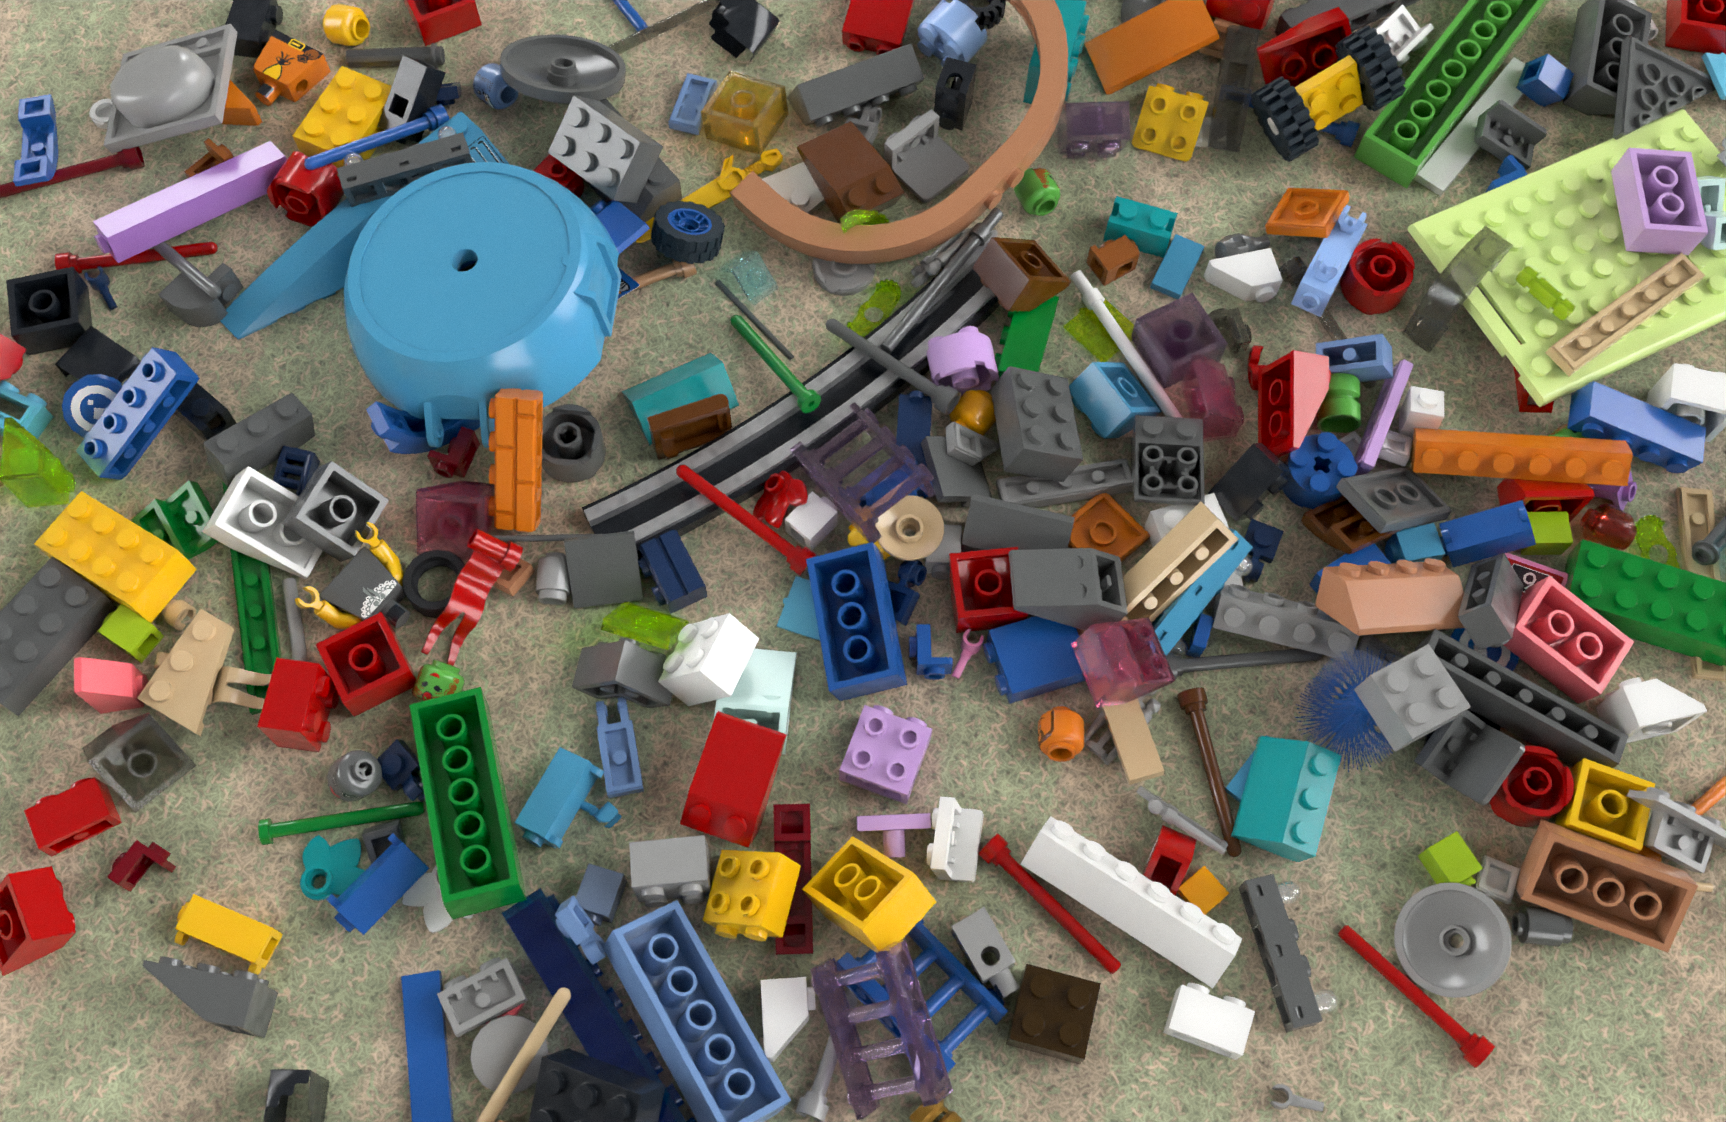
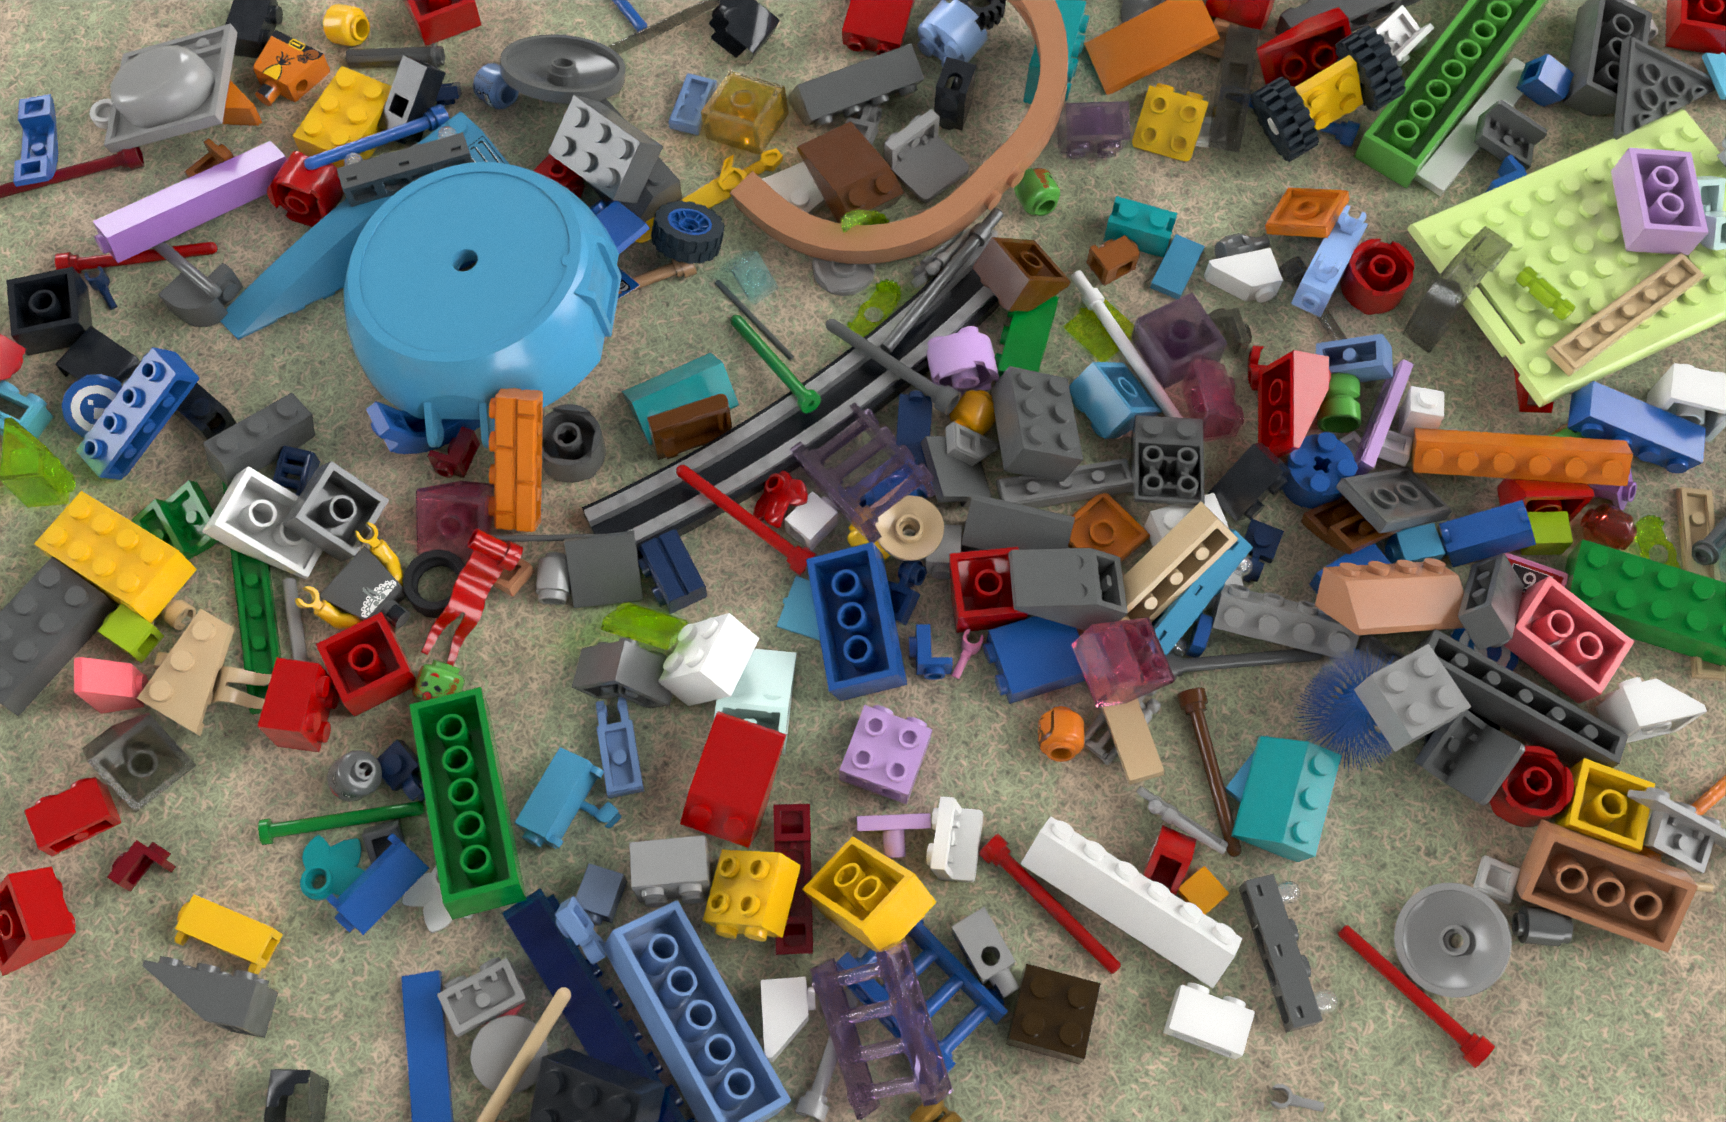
lime brick [1418,831,1483,886] -> none

